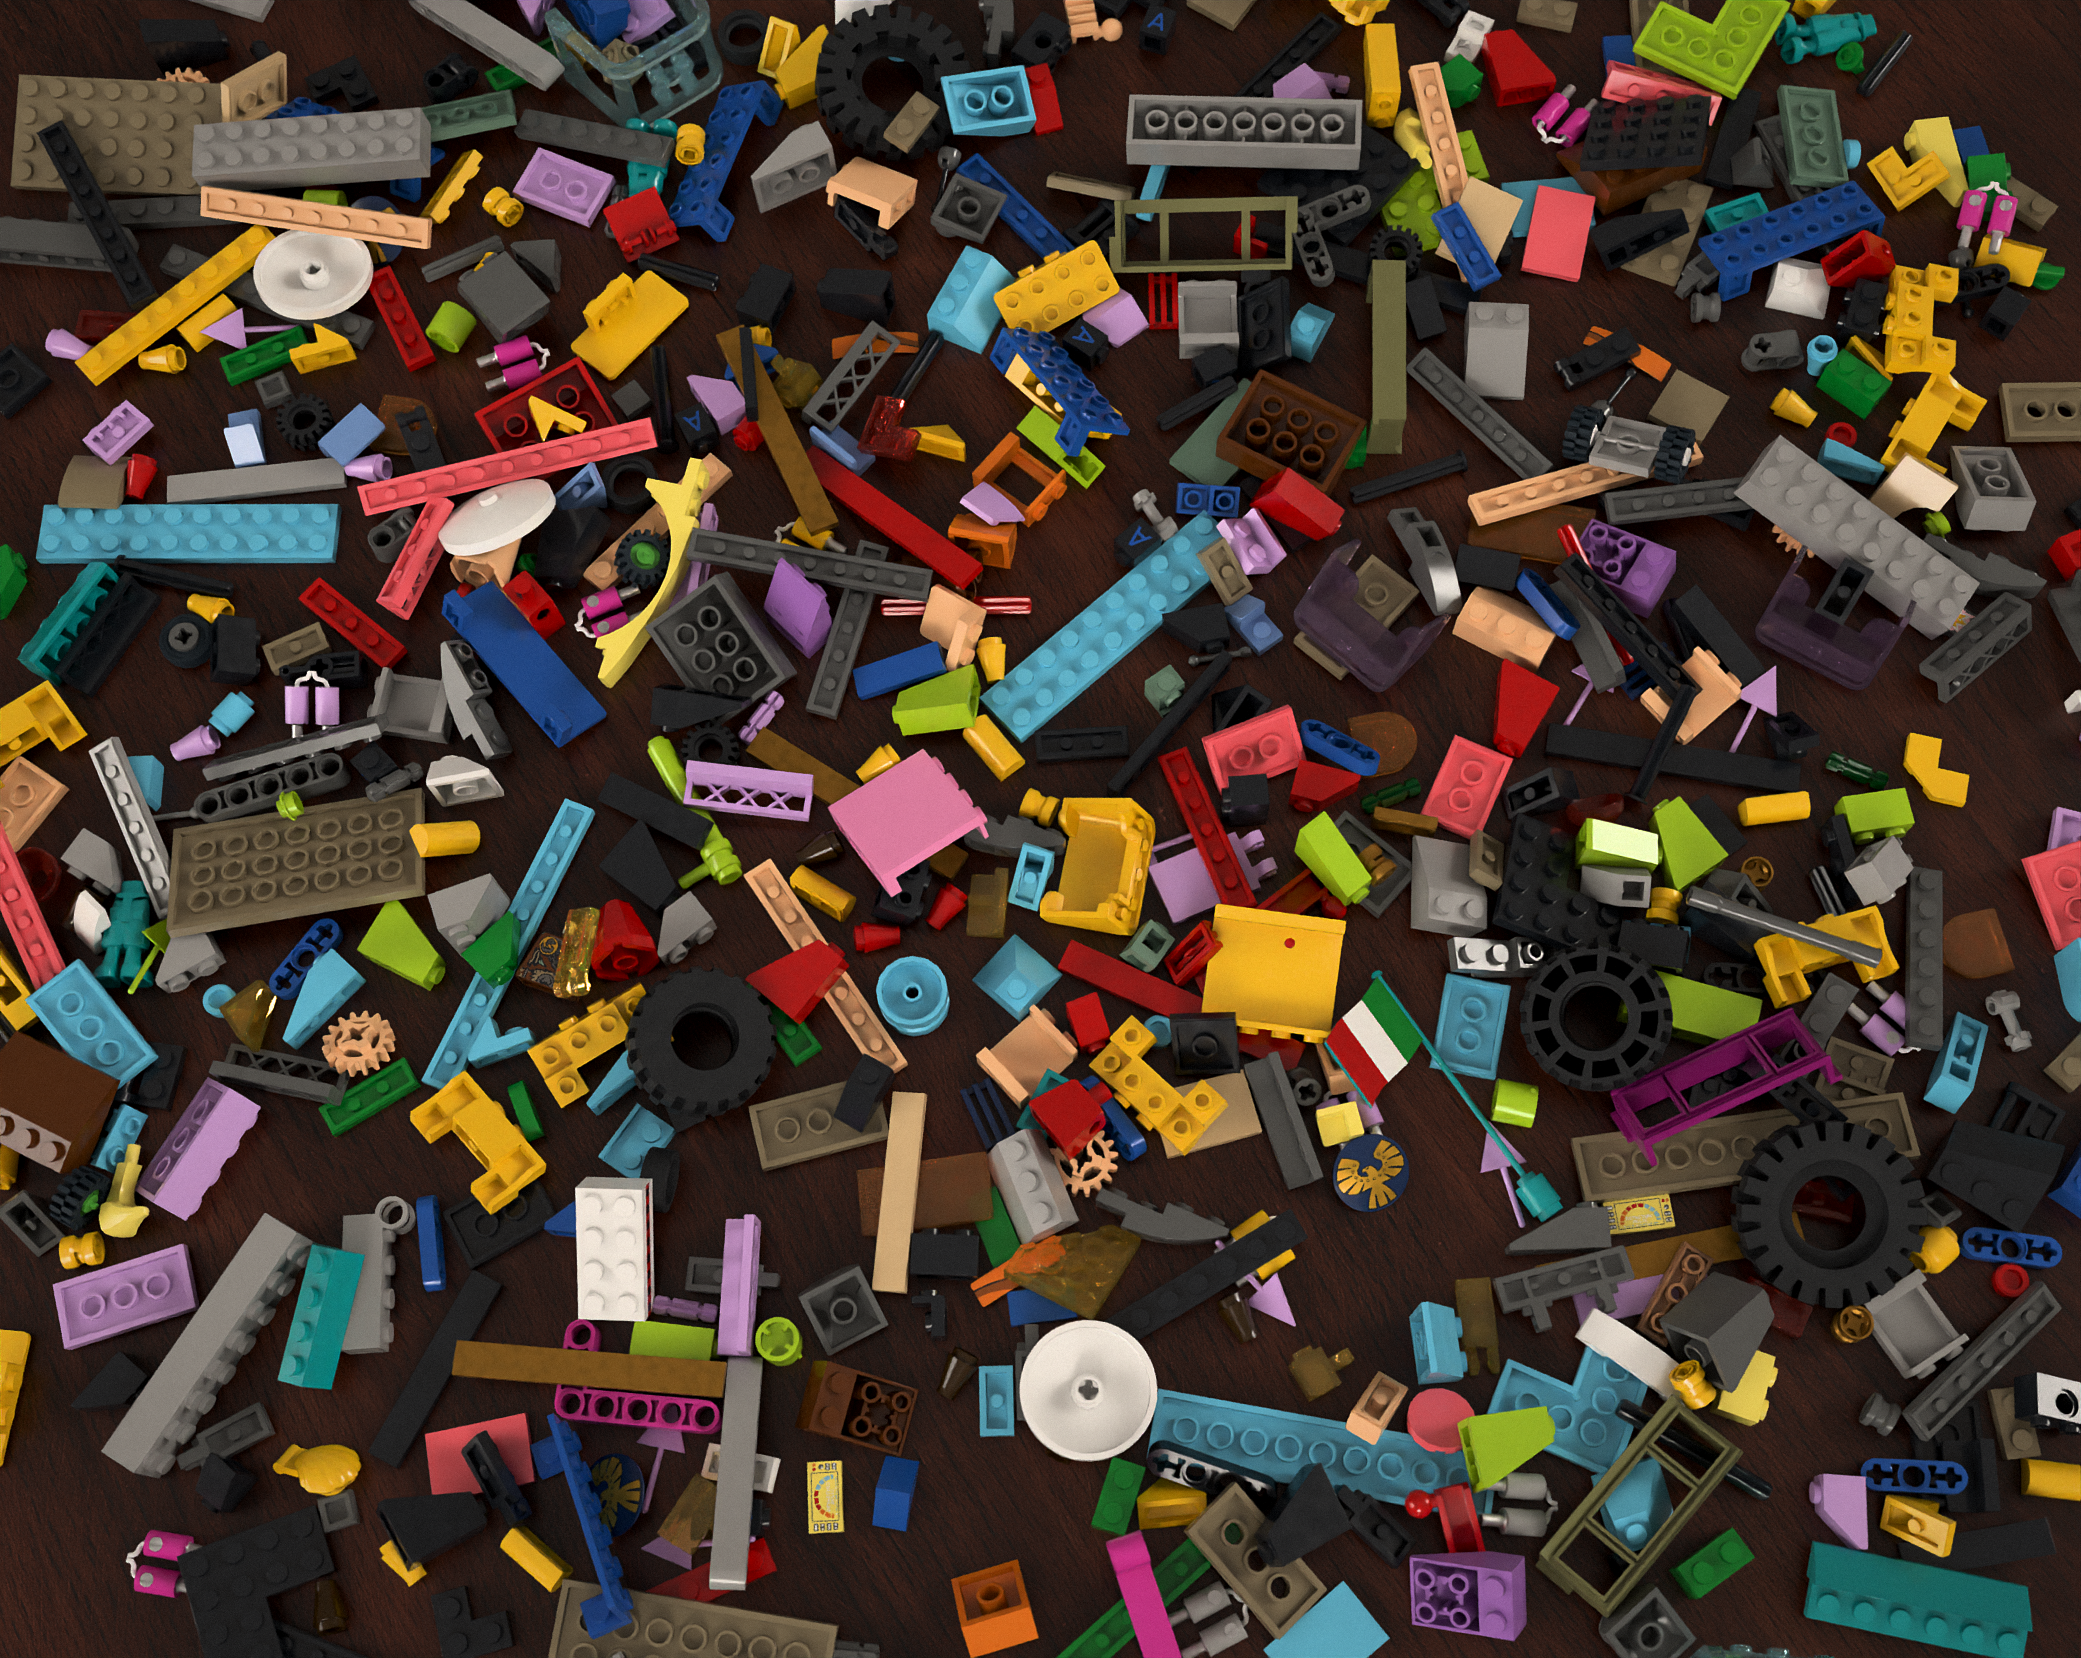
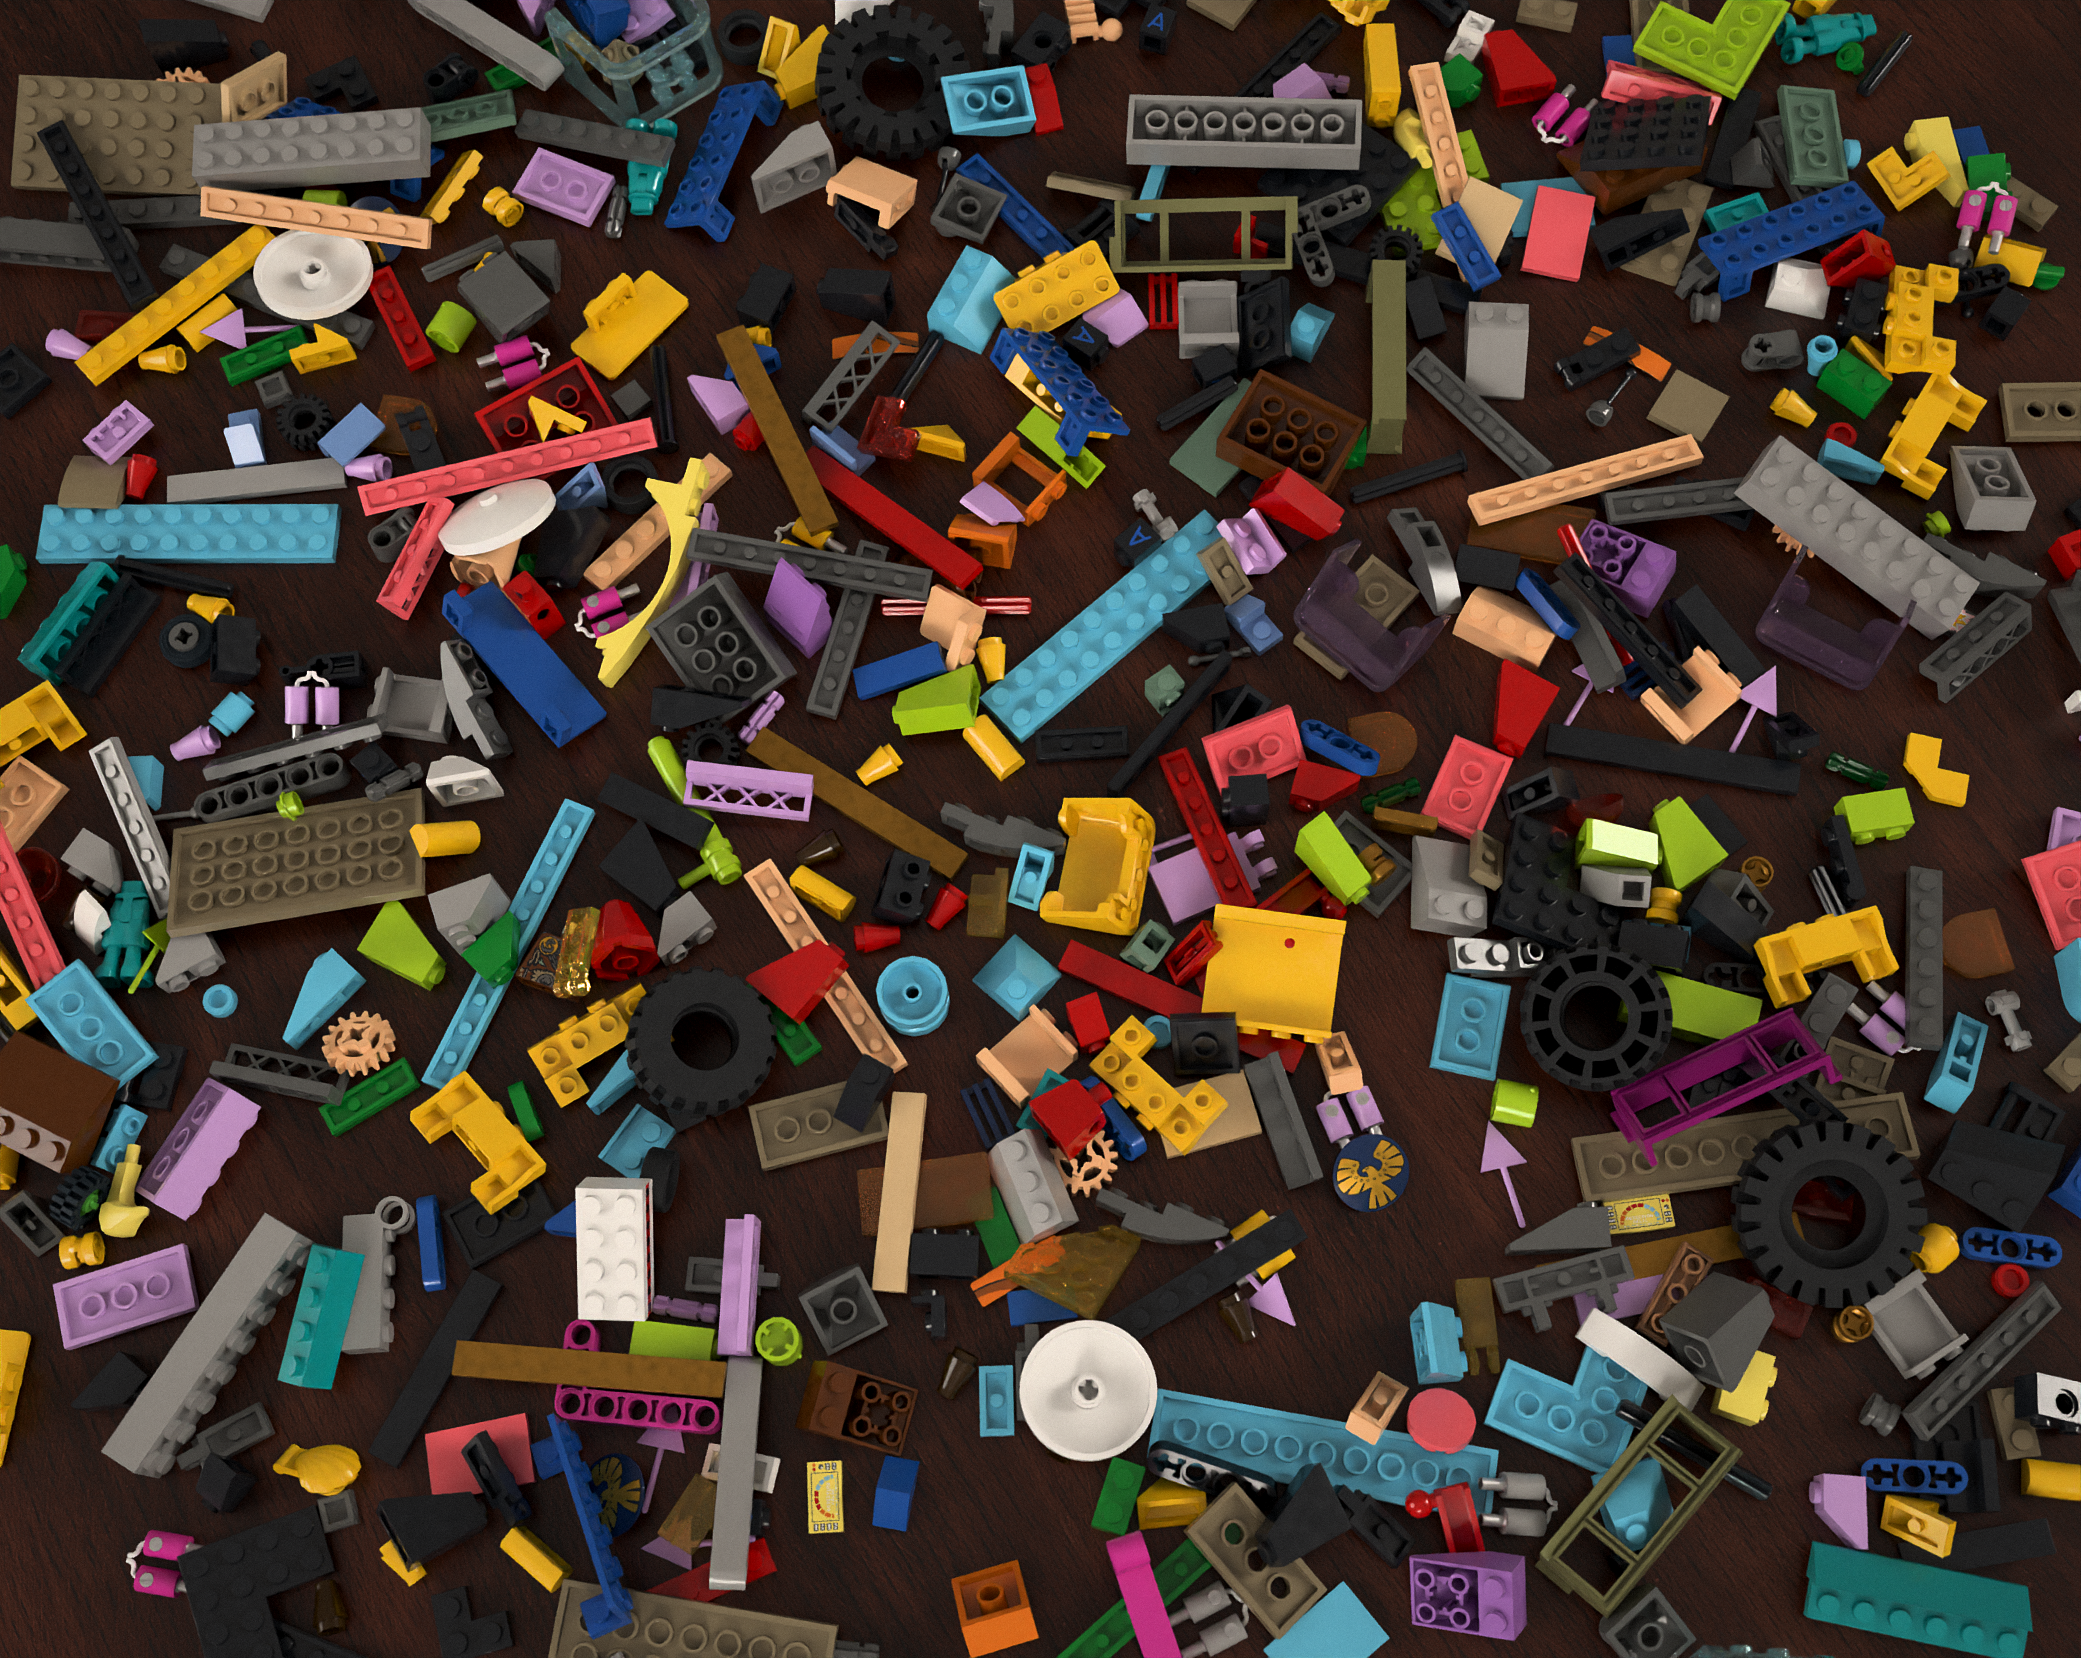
clear yellow slope [219,980,277,1052] -> none
dark tan plate [262,622,332,676] -> none
blue beam [269,918,344,1000] -> none
red plate [298,577,408,669] -> none
medium azure slope [467,1016,537,1069] -> none
red hinge [602,186,680,263] -> none
black wheel [614,529,671,589] -> none
black axle [637,253,720,291] -> none
black brick [674,402,720,457] -> none
yellow wheel [675,124,705,165] -> none
black tile [739,327,759,422] -> none
clear yellow brick [770,354,824,410] -> none
bright pink panel [827,749,989,897] -> none
dark tan plate [883,91,940,153] -> none
yellow wheel [1019,788,1060,828] -> none
blue slope [1175,483,1240,518] -> none
dark grey bush [1286,1066,1322,1106] -> none
clear yellow brick [1289,1345,1355,1403] -> none
light yellow panel [1315,1101,1364,1147] -> none
flag [1324,970,1564,1223] -> none
lime slope [1457,1406,1555,1493] -> none
plate [1562,405,1696,484] -> none
black axle [1624,684,1697,805] -> none
green brick [1668,1527,1755,1600] -> none
yellow wheel [1669,1360,1716,1410] -> none
dark grey piece [1686,886,1882,968] -> none
yellow brick [1737,791,1810,826] -> none
black slope [1815,557,1874,625] -> none
light grey hinge [1844,835,1914,906] -> none
tan tile [1868,452,1958,519] -> none
dark grey slope [1919,1189,1963,1229] -> none

